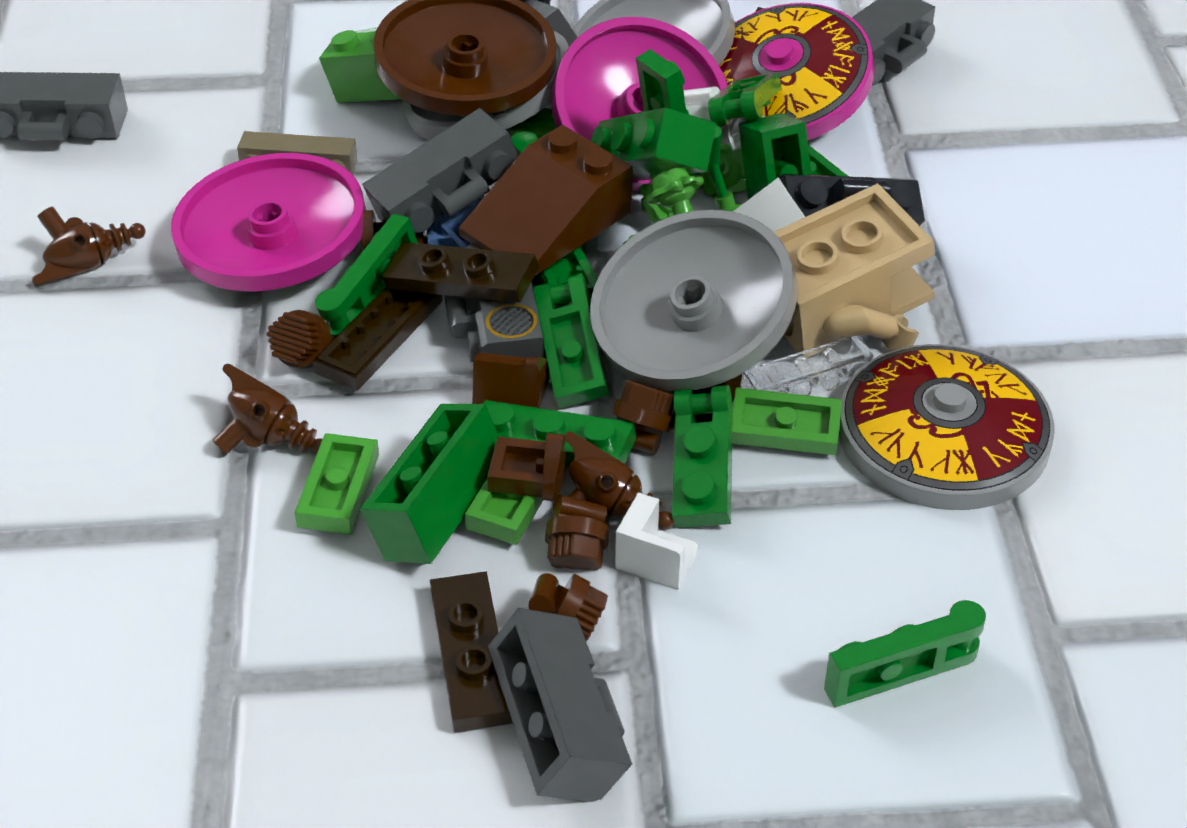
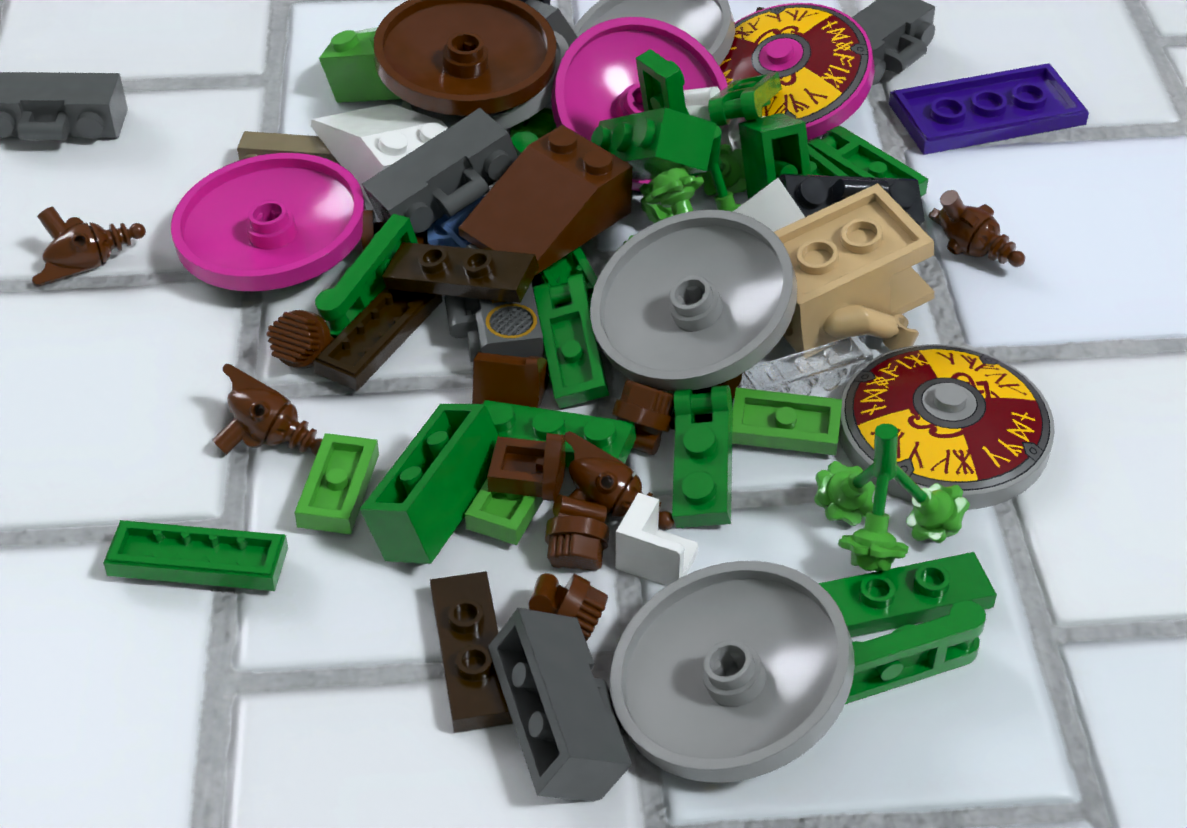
none -> green plate [103,520,288,591]
none -> white slope [311,104,448,207]
none -> light grey dish [610,561,855,783]
none -> green plate [808,126,928,197]
none -> bright green plant [814,424,970,571]
none -> green plate [819,552,997,637]
none -> dark purple tile [889,63,1089,155]
none -> reddish brown piece [928,190,1025,267]

